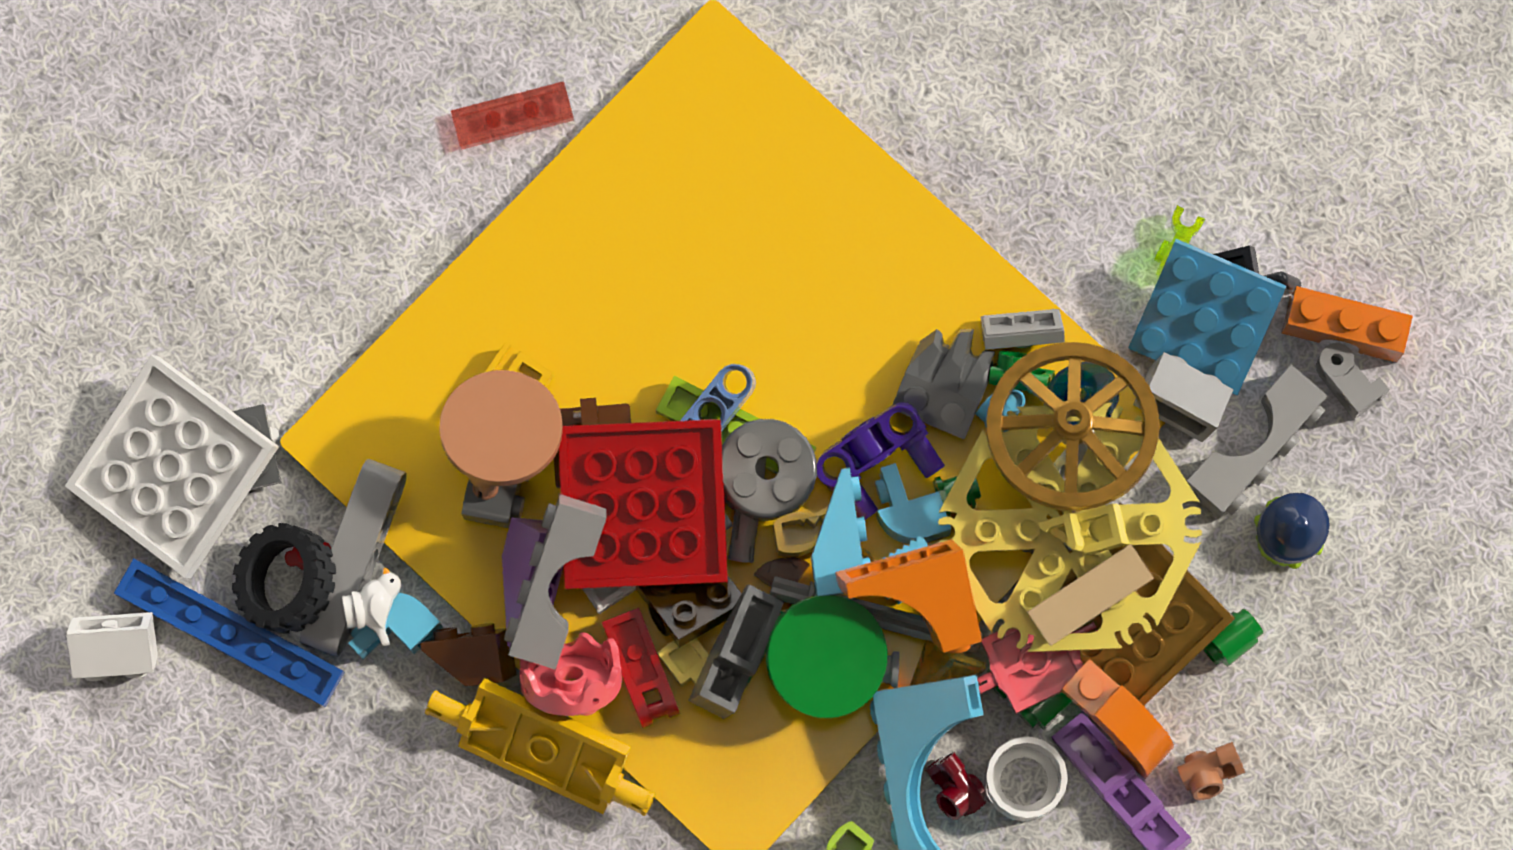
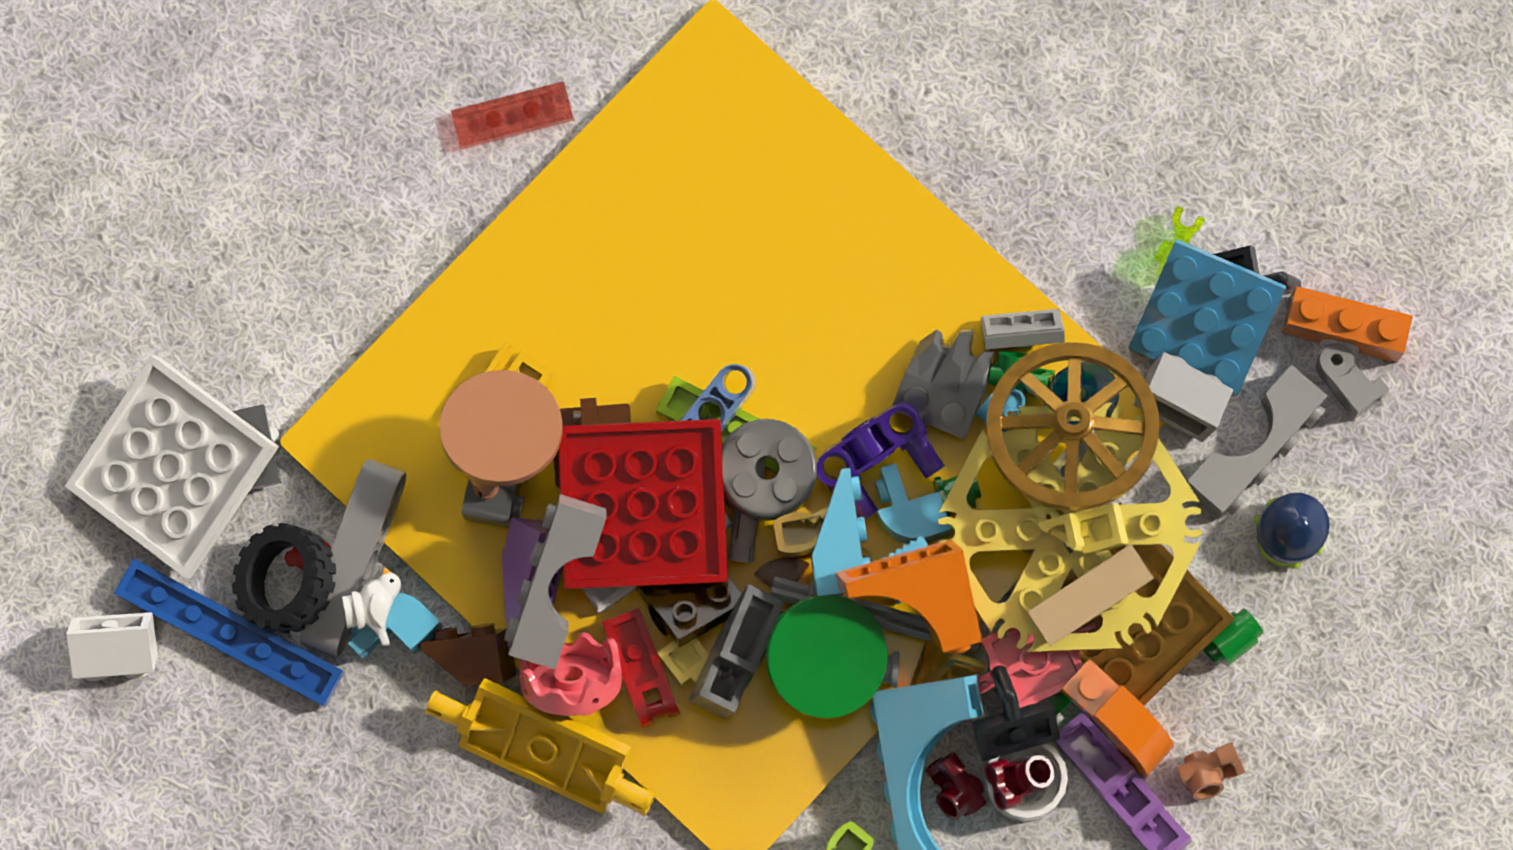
none -> black plate [972,665,1060,762]
none -> dark red plate [984,755,1054,811]

